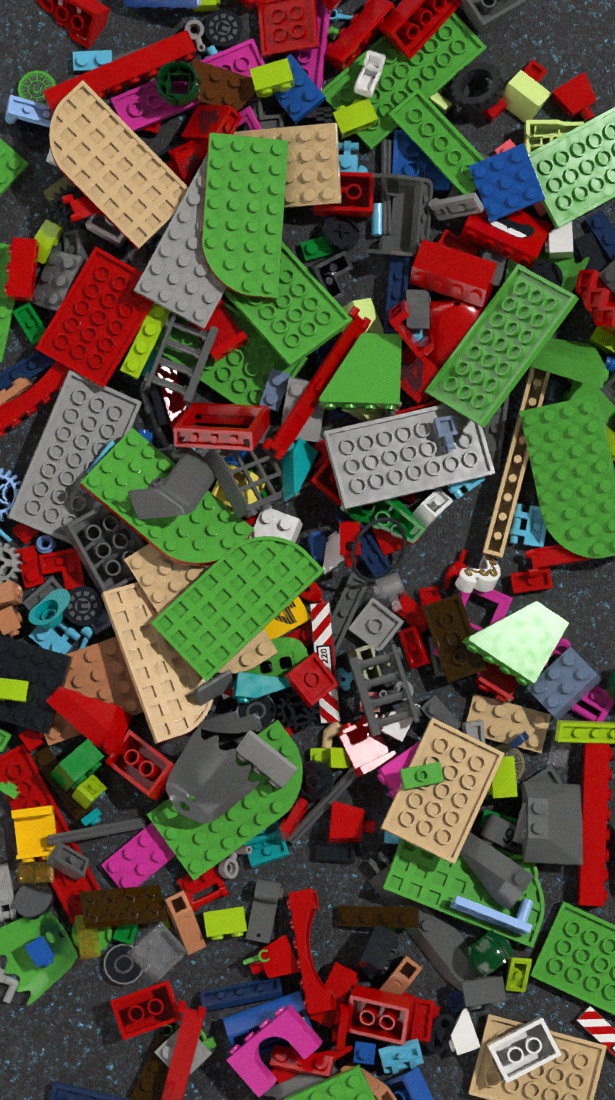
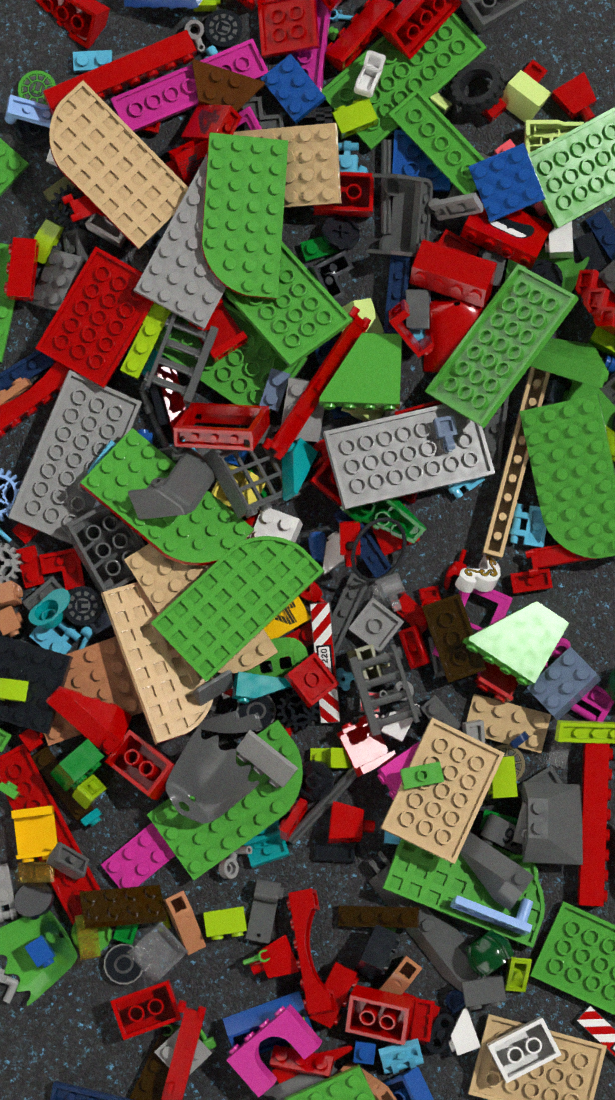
green plate [12,302,46,346] -> none
medium blue plate [36,535,56,554] -> none
dark grey axle [46,817,146,846] -> none
dark green piece [156,61,201,107] -> none
red plate [177,866,229,913] -> none
dark blue plate [200,976,283,1011] -> none
lime brick [250,58,295,98] -> none
tan arm [322,722,343,748] -> none
red plate [331,1004,349,1050] -> none
medium azure axle [371,203,383,237] -> none
red panel [400,346,440,406] -> none
white slope [412,488,453,528] -> none

